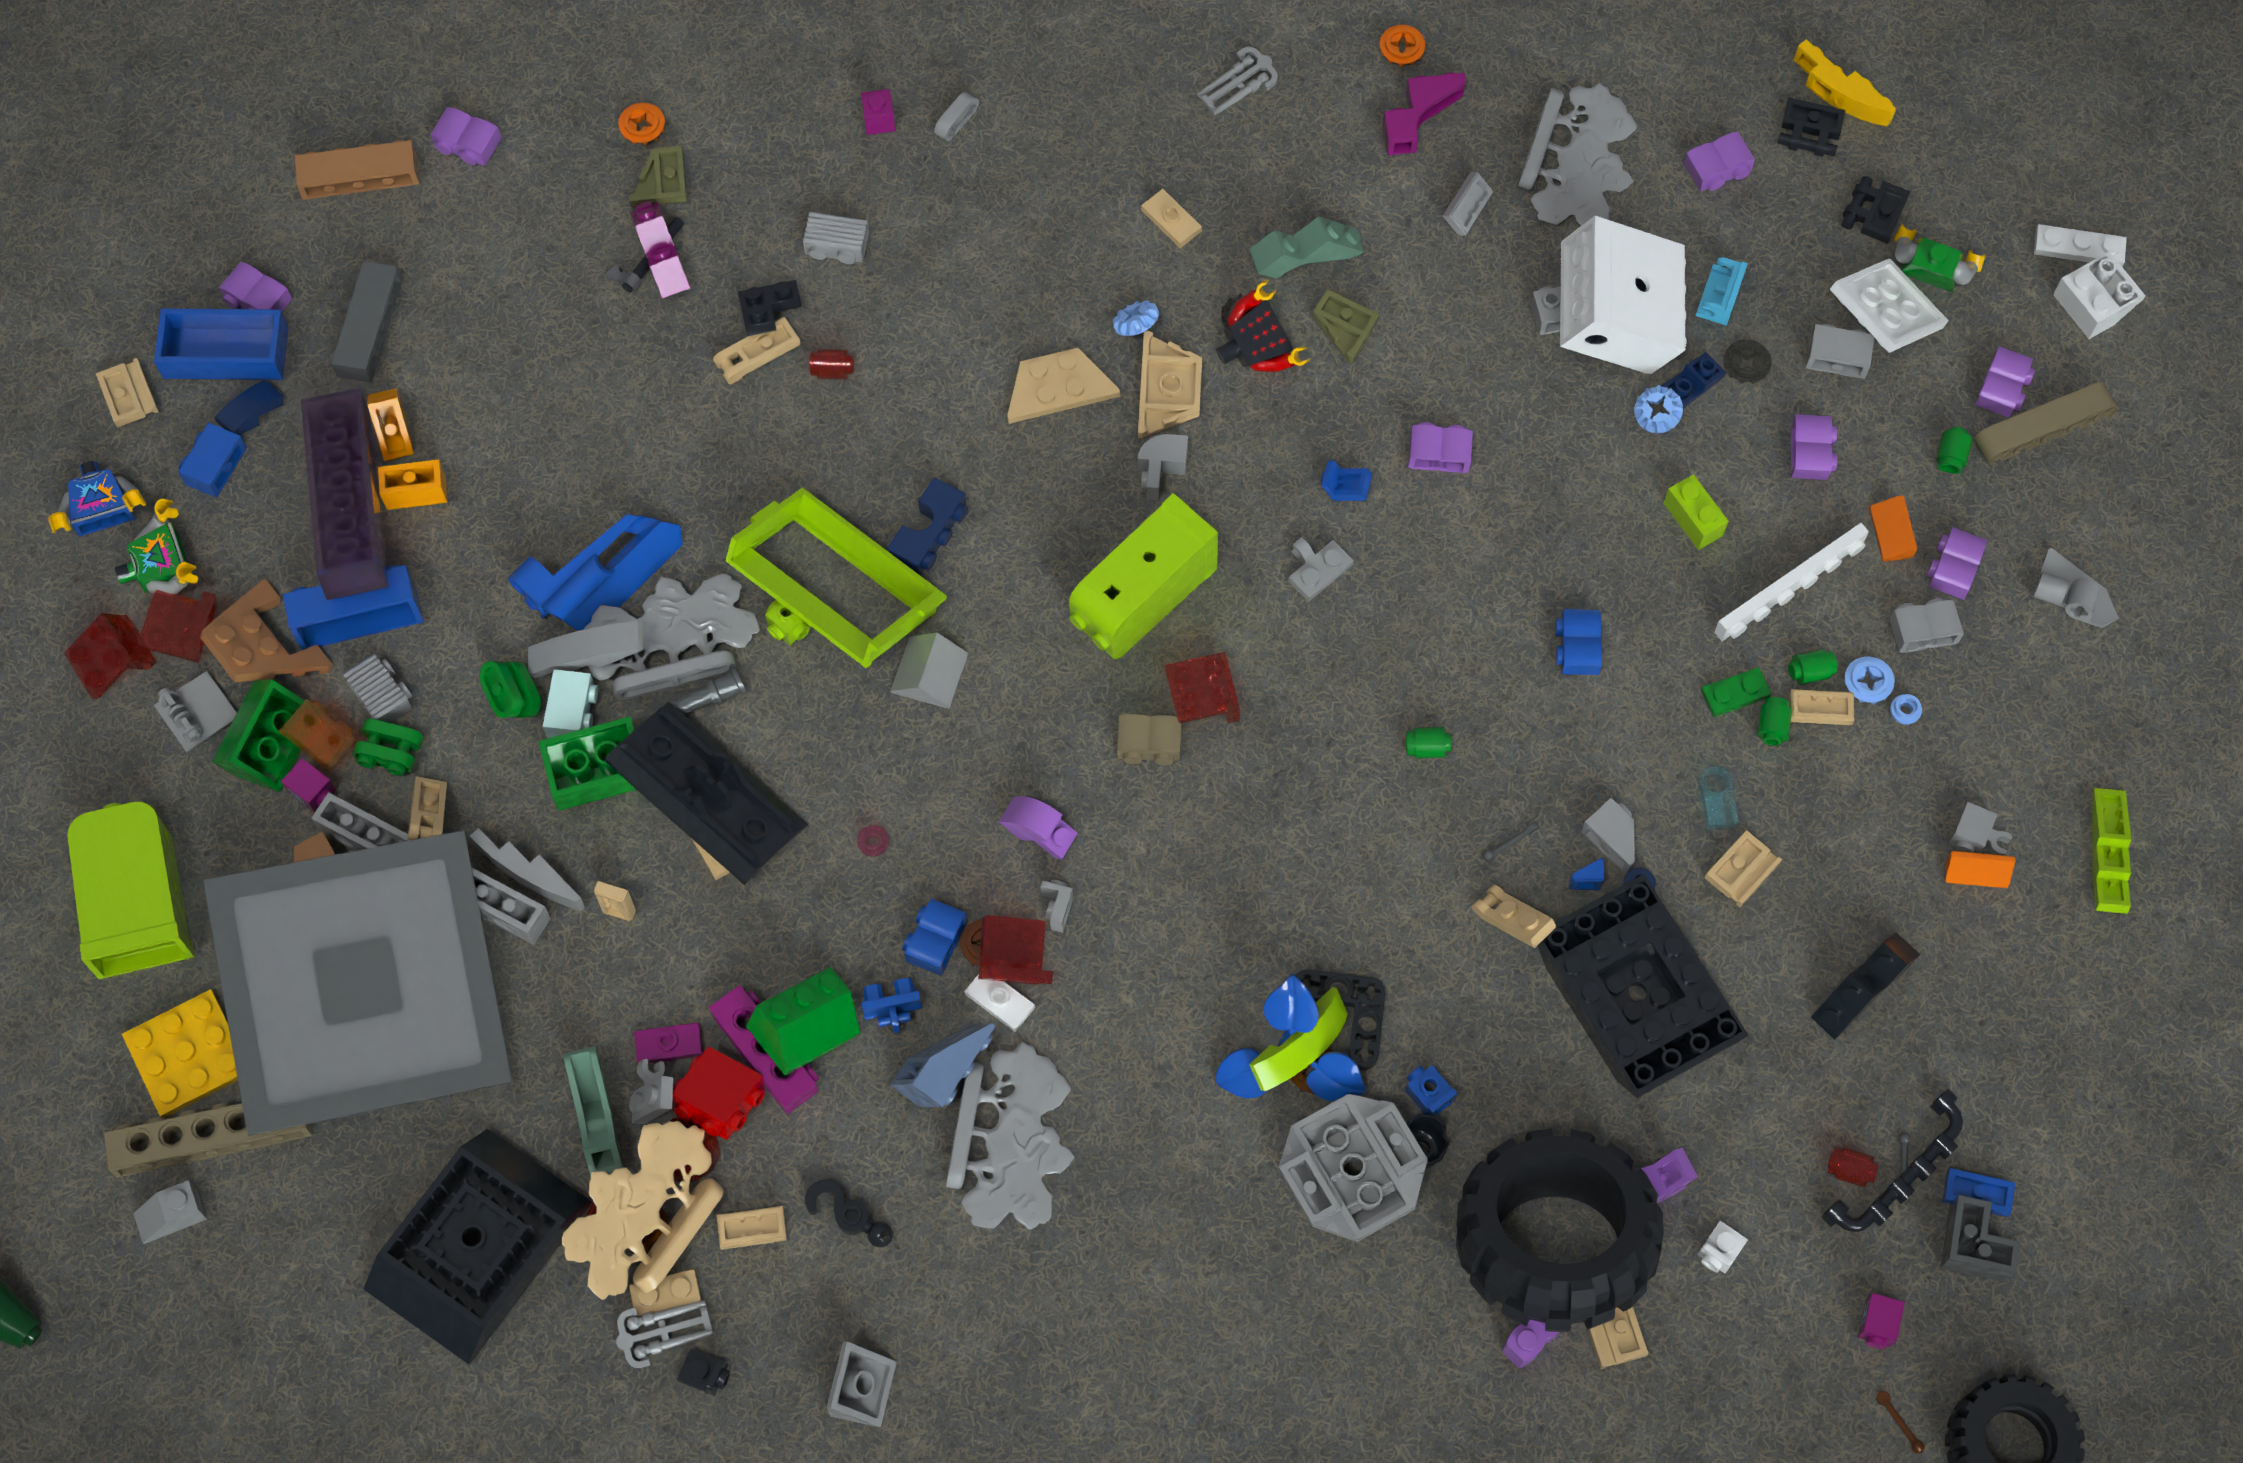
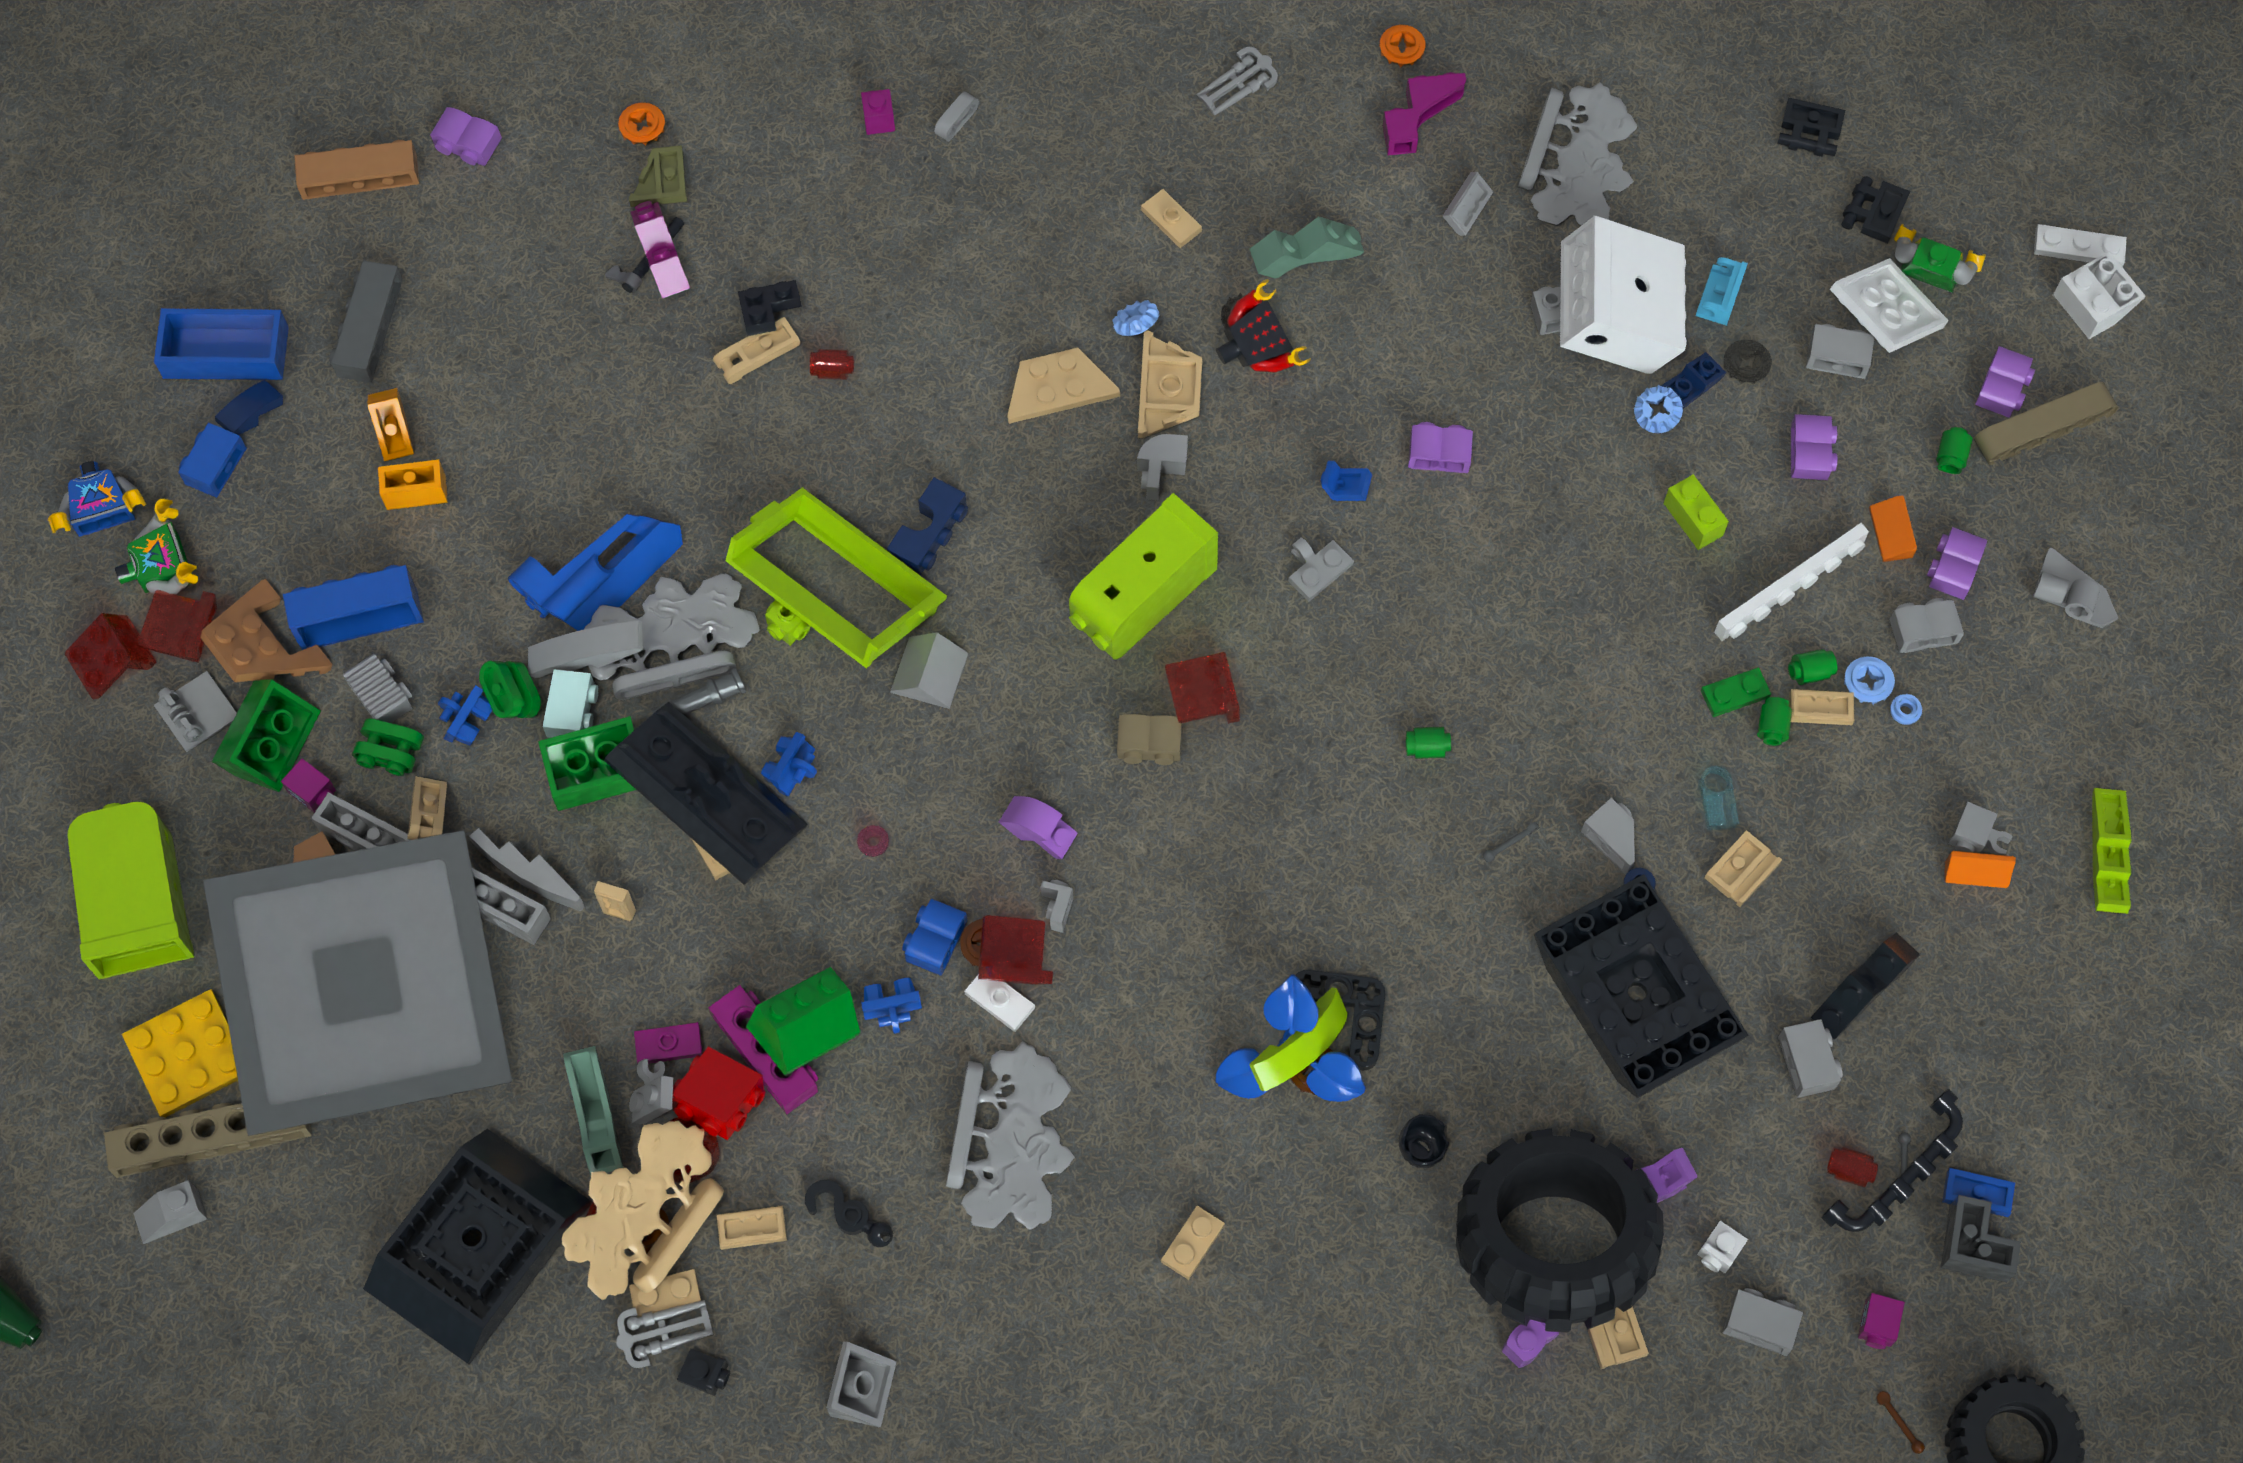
tan plate [96,358,159,428] -> none
medium lavender brick [219,262,292,311] -> none
clear orange brick [278,699,356,771] -> none
clear purple brick [301,387,389,600] -> none
light grey brick [803,212,869,264] -> none
sand blue slope [890,1023,995,1107] -> none
light grey piece [1279,1094,1427,1242] -> none
olive wing [1313,289,1380,364] -> none
blue brick [1405,1065,1457,1117] -> none
tan plate [1471,884,1556,948] -> none
blue brick [1555,609,1602,675] -> none
blue slope [1569,858,1604,891] -> none
medium lavender brick [1684,132,1755,191] -> none
yellow slope [1794,39,1896,126] -> none
none -> blue hips [438,685,492,746]
none -> blue hips [761,732,817,797]
none -> tan plate [1161,1206,1225,1280]
none -> light grey brick [1722,1288,1803,1356]
none -> light grey brick [1778,1019,1843,1098]

